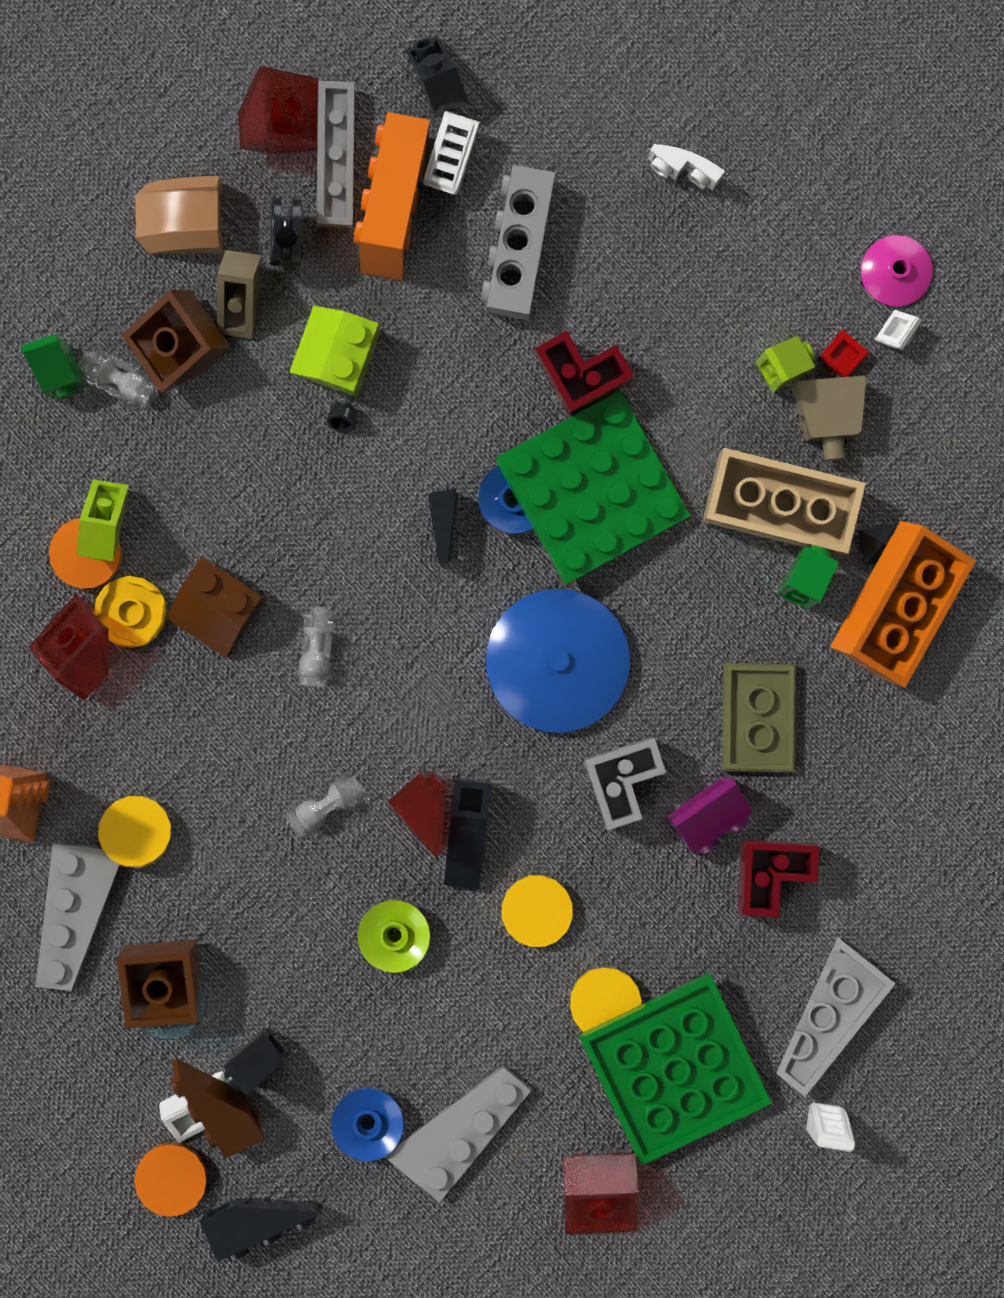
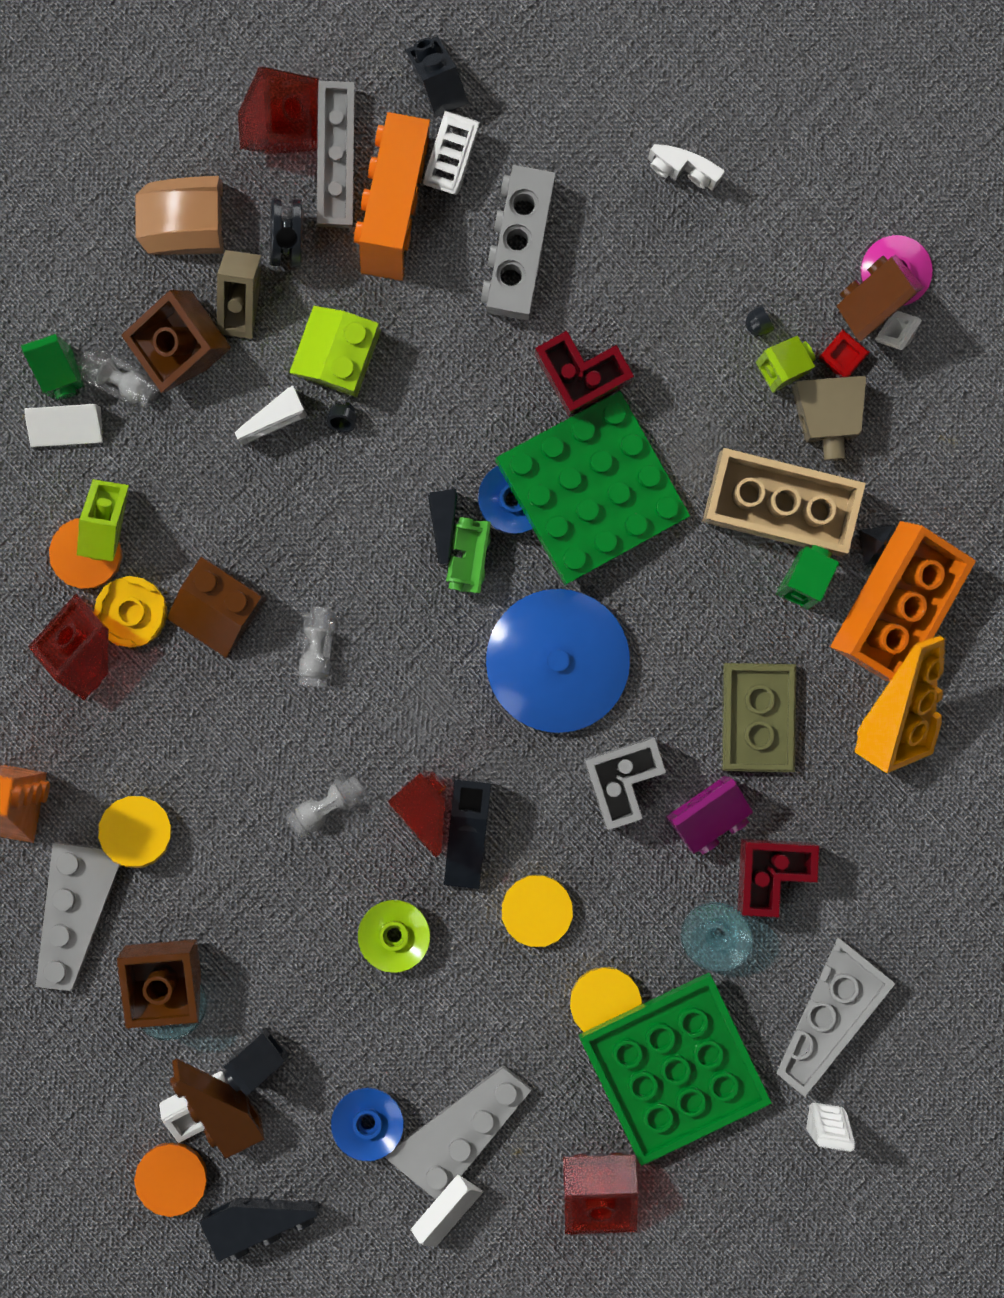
none -> white slope [24,404,103,447]
none -> white slope [235,386,307,445]
none -> white slope [410,1175,483,1247]
none -> bright green hinge [446,517,491,593]
none -> clear light blue dish [681,902,753,972]
none -> black hinge [745,305,775,336]
none -> reddish brown slope [837,255,924,342]
none -> light orange wedge [854,636,945,773]

